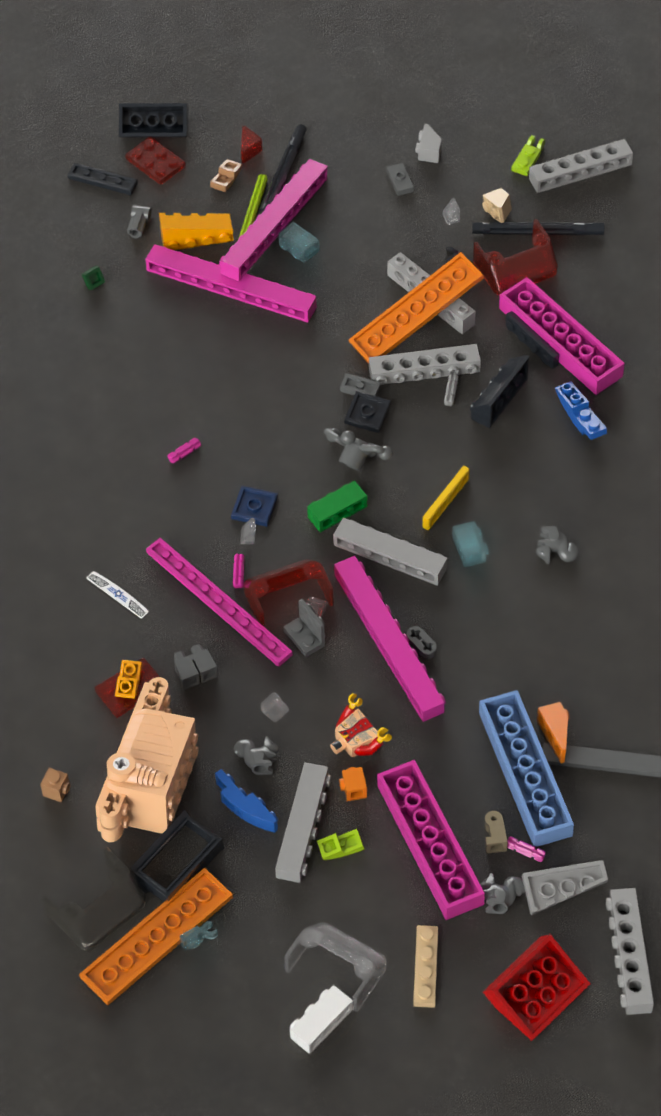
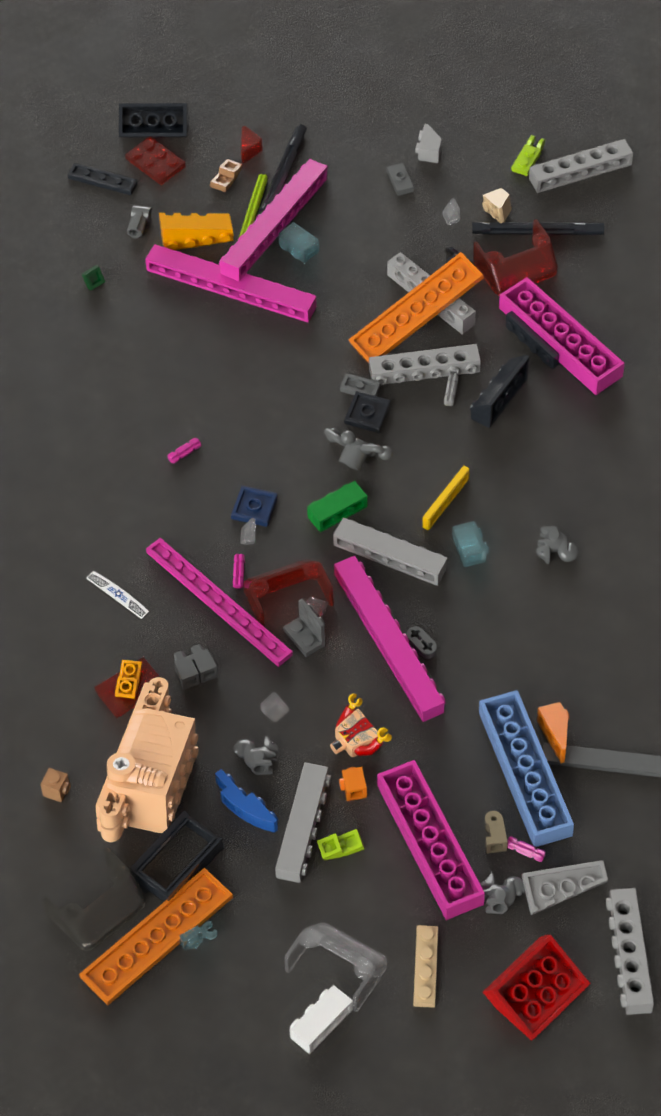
blue slope [555,381,607,440] -> none

